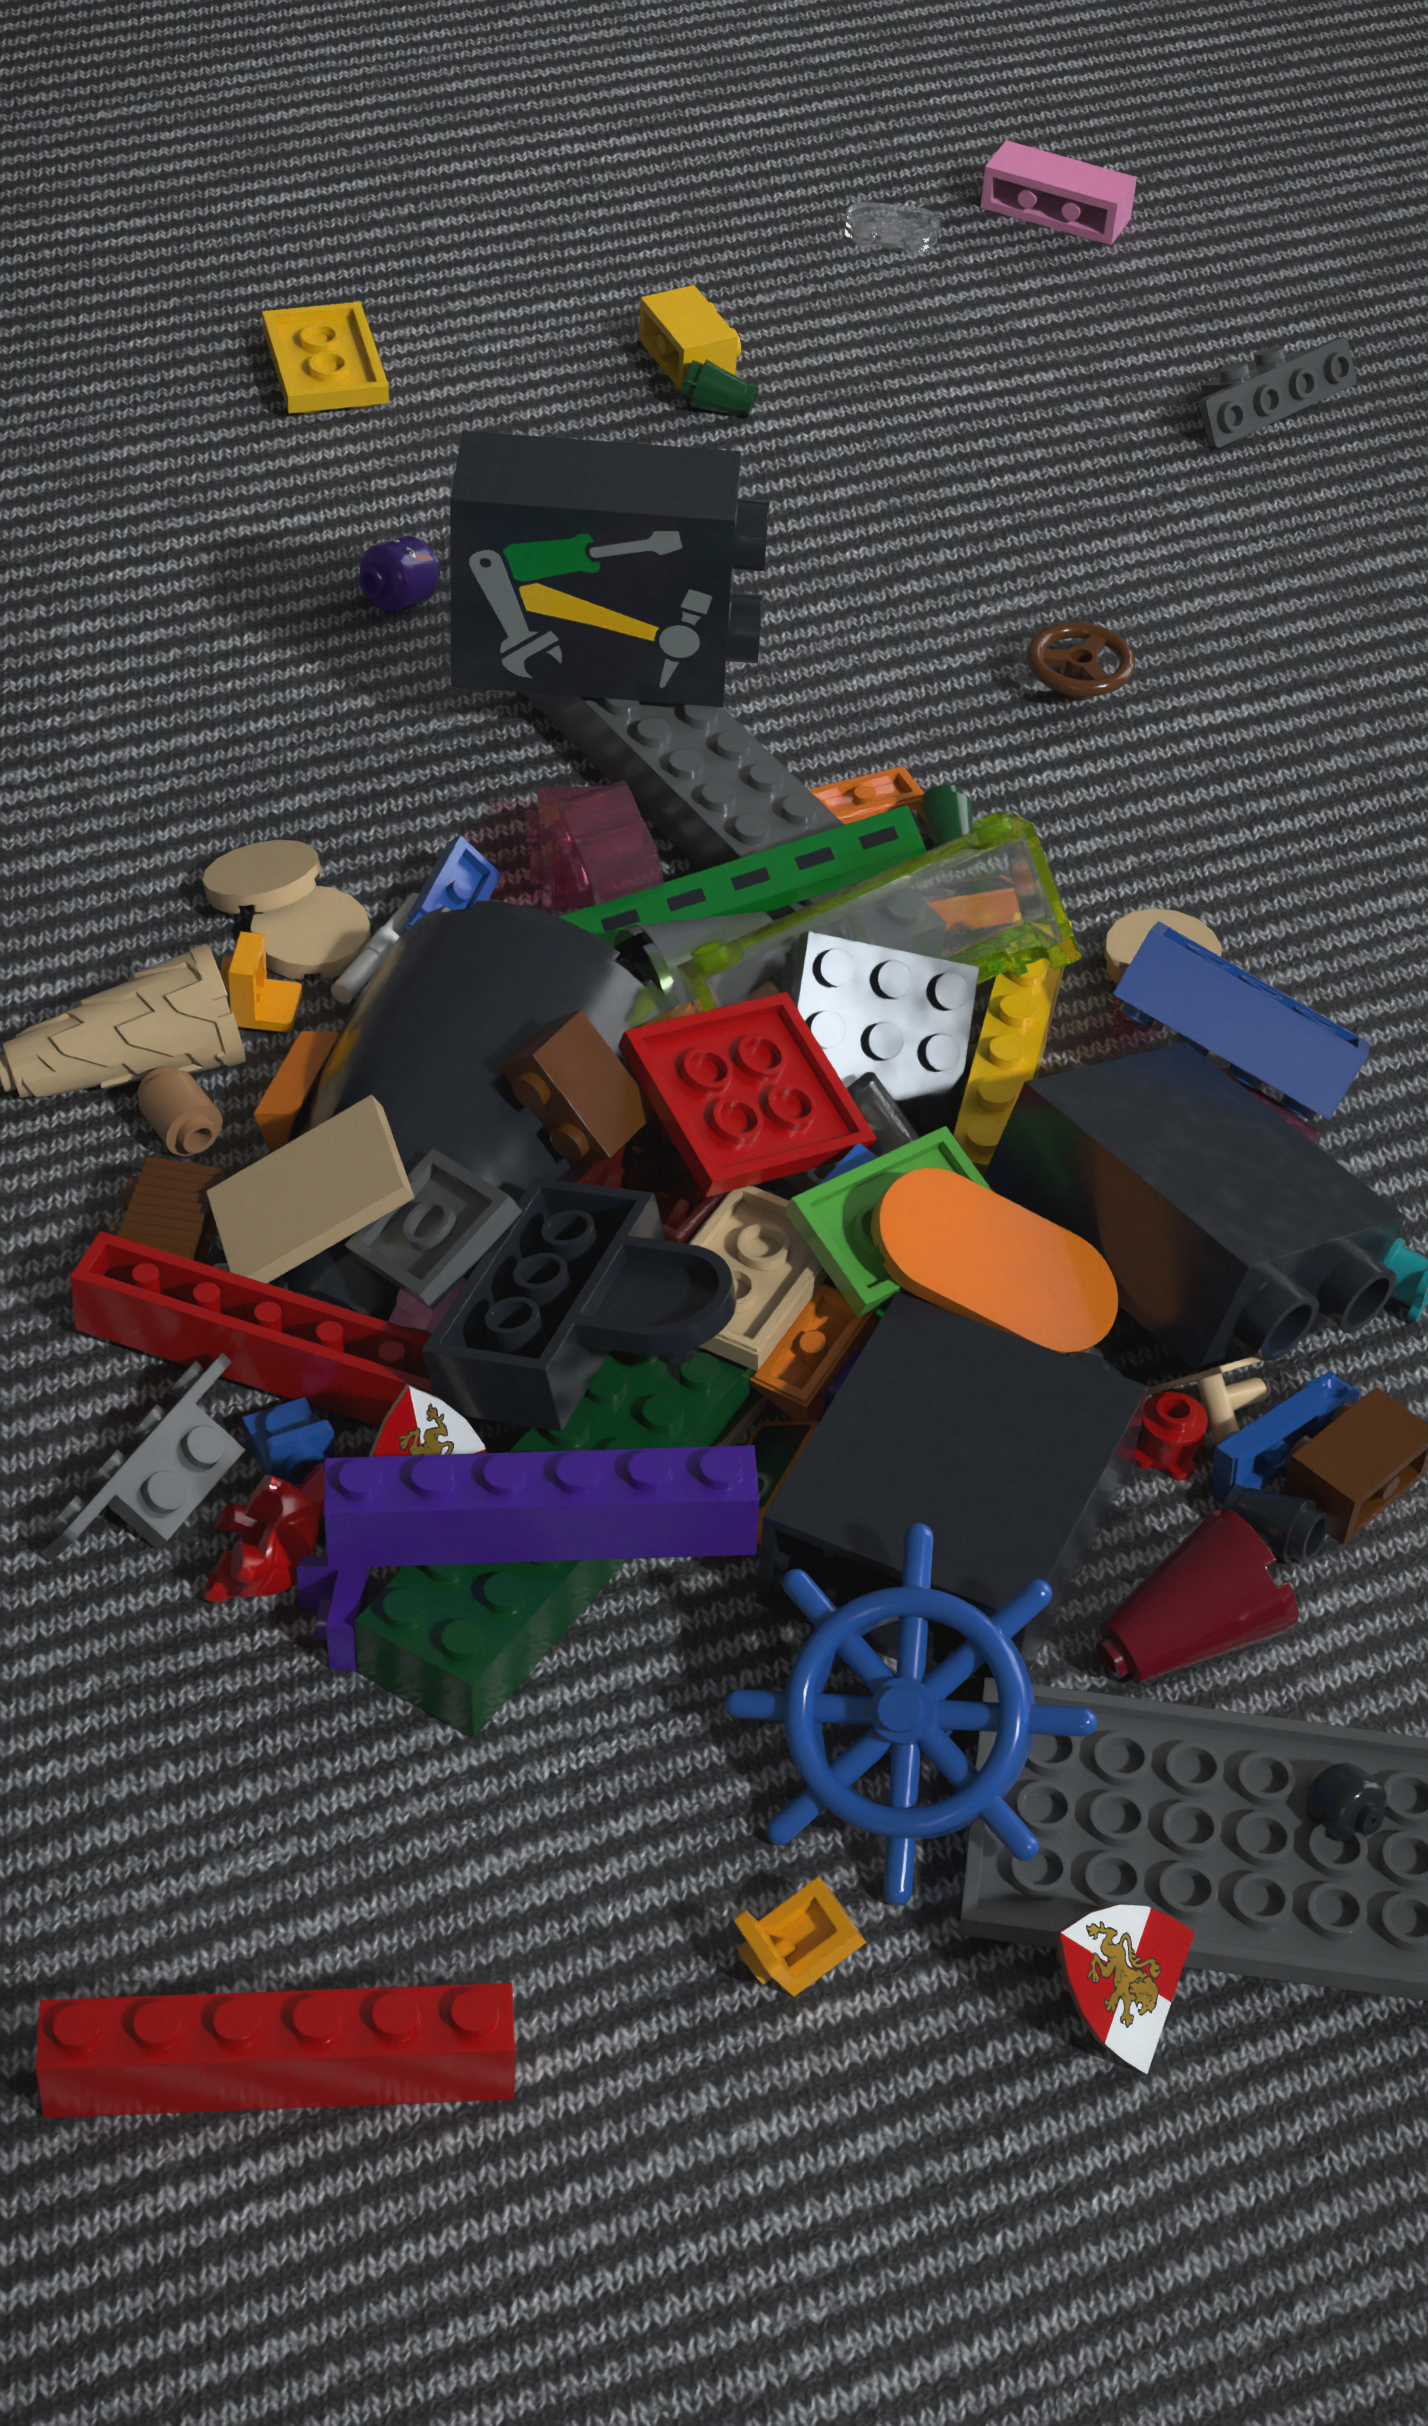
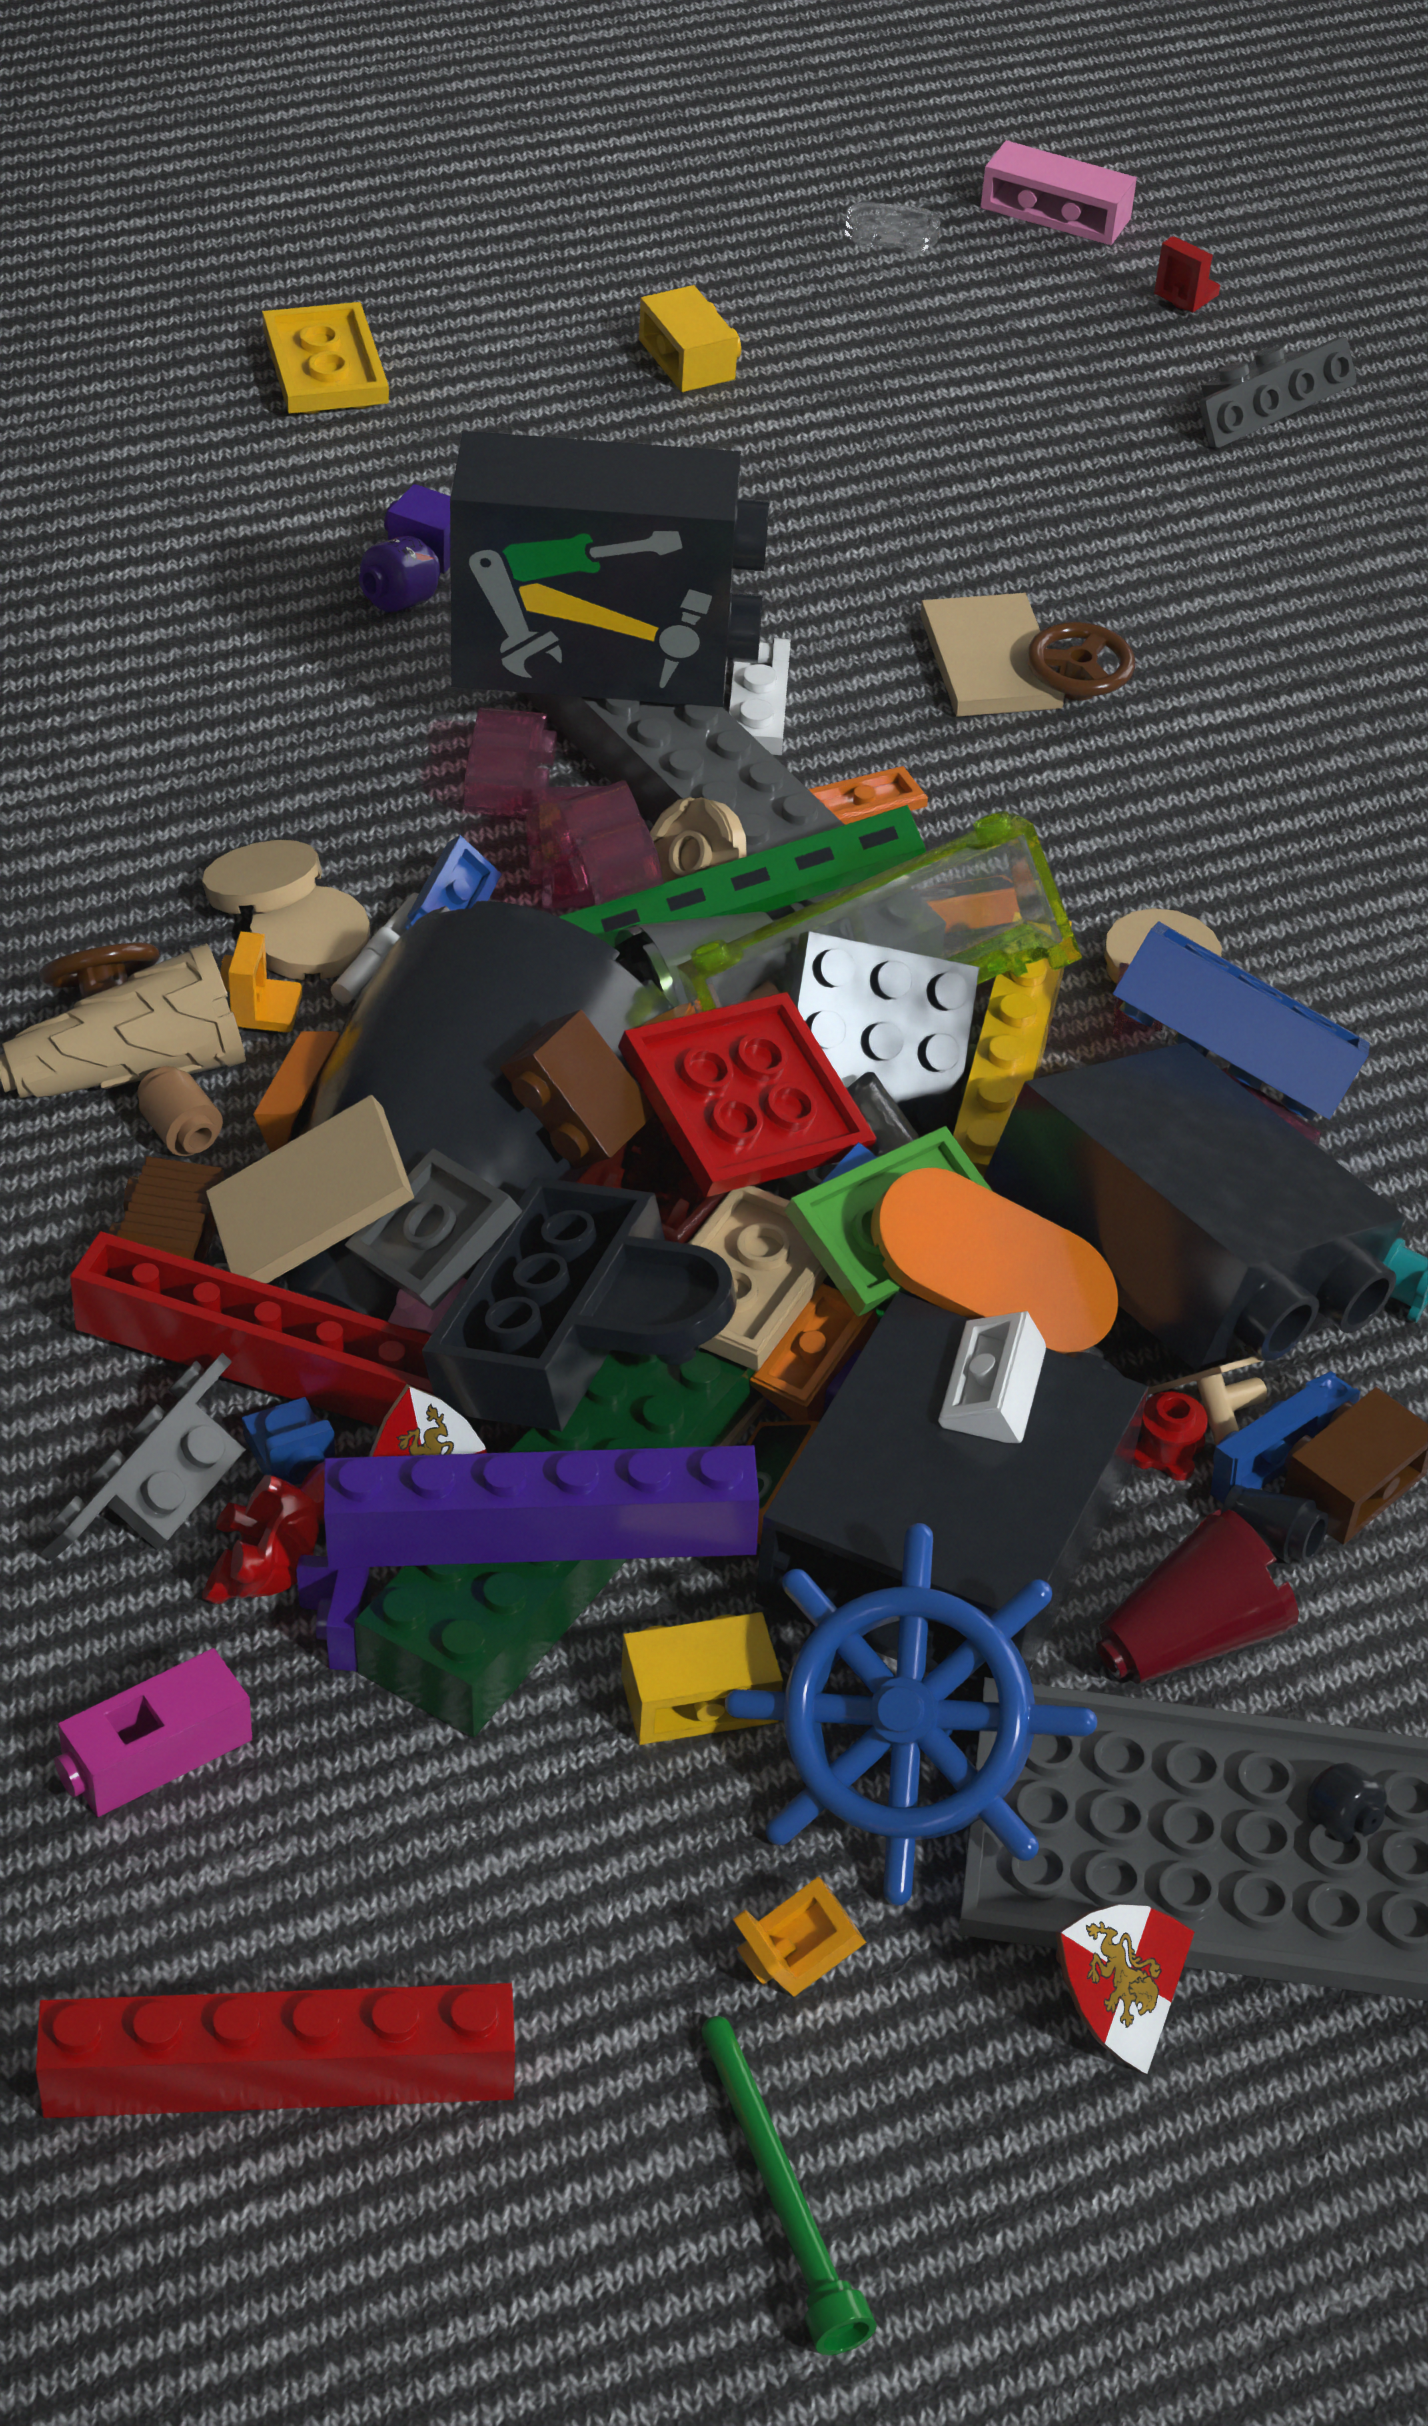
dark green cone [680,359,759,417] -> none
dark green cone [917,785,976,872] -> none
none -> reddish brown piece [39,942,160,999]
none -> dark pink brick [54,1648,252,1817]
none -> dark purple brick [384,484,451,574]
none -> clear pink brick [464,707,557,819]
none -> yellow brick [621,1612,783,1745]
none -> tan tile [645,797,746,887]
none -> green piece [702,2016,877,2356]
none -> white plate [729,638,791,755]
none -> tan tile [920,593,1065,717]
none -> white slope [938,1311,1046,1443]
none -> red bracket [1154,236,1220,313]

